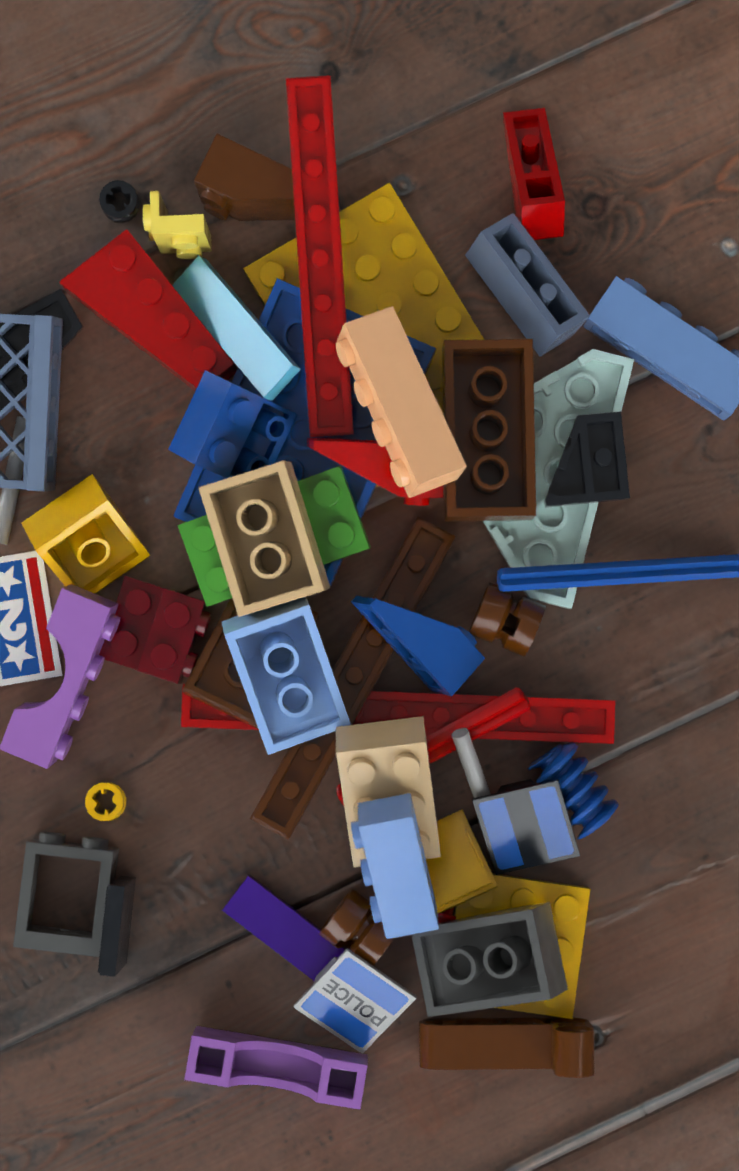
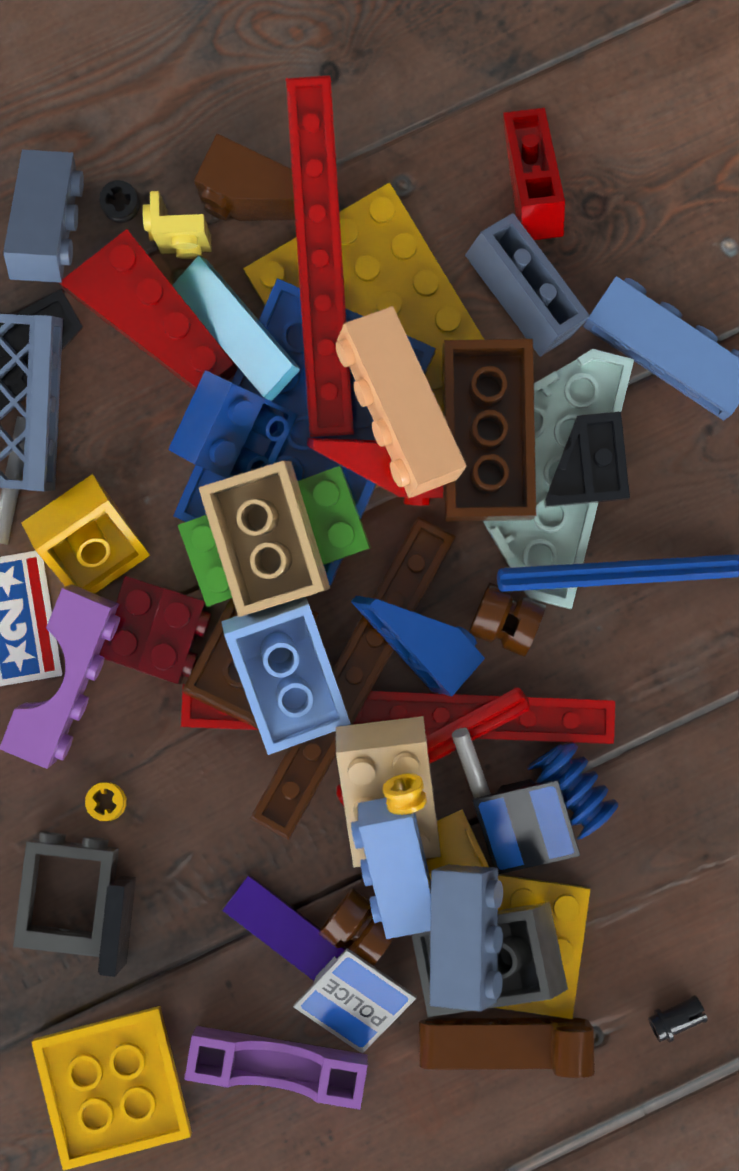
none -> sand blue brick [3,150,84,283]
none -> yellow plate [31,1006,192,1171]
none -> yellow bush [383,773,427,815]
none -> sand blue brick [430,864,503,1011]
none -> black pin [648,995,708,1043]

